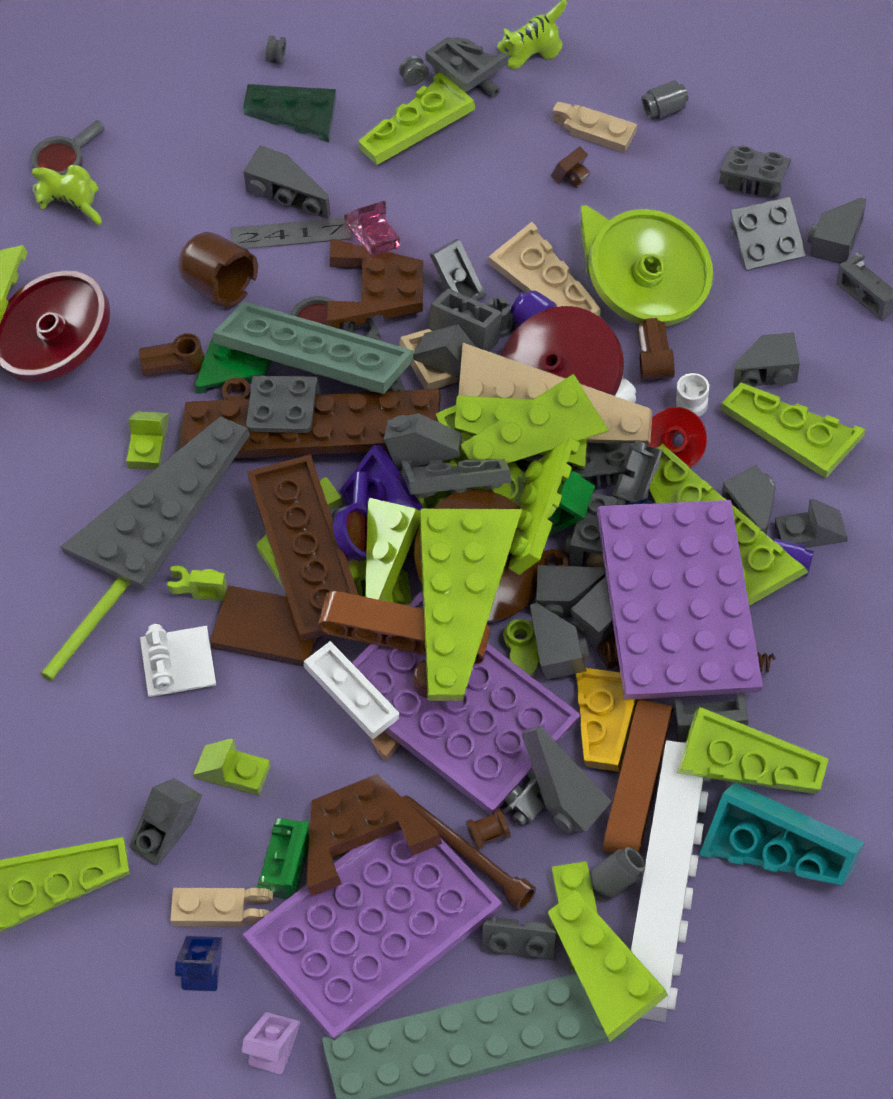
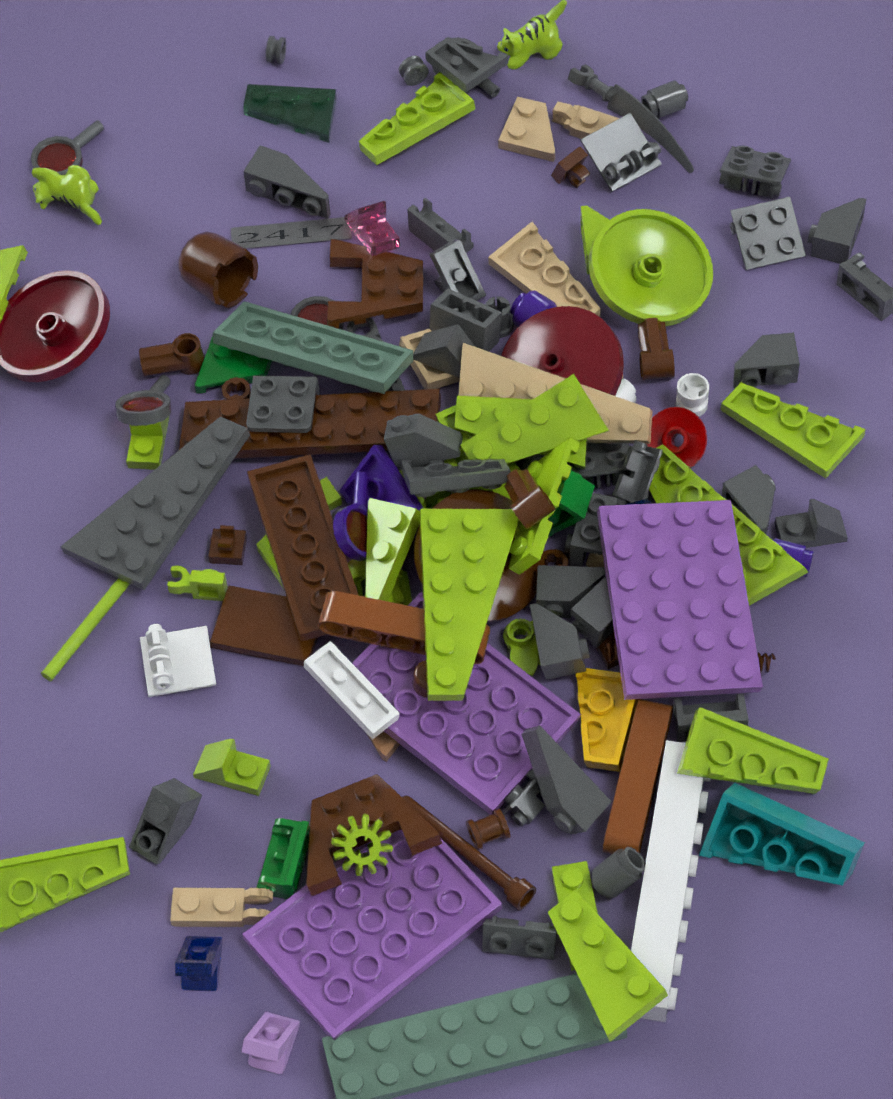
none -> dark grey piece [115,375,172,426]
none -> reddish brown tile [208,525,247,565]
none -> lime gear [331,814,393,876]
none -> dark grey hinge [407,198,474,253]
none -> tan wing [498,96,555,162]
none -> reddish brown piece [504,469,556,529]
none -> dark grey sword [568,64,694,173]
none -> hinge [580,113,662,192]

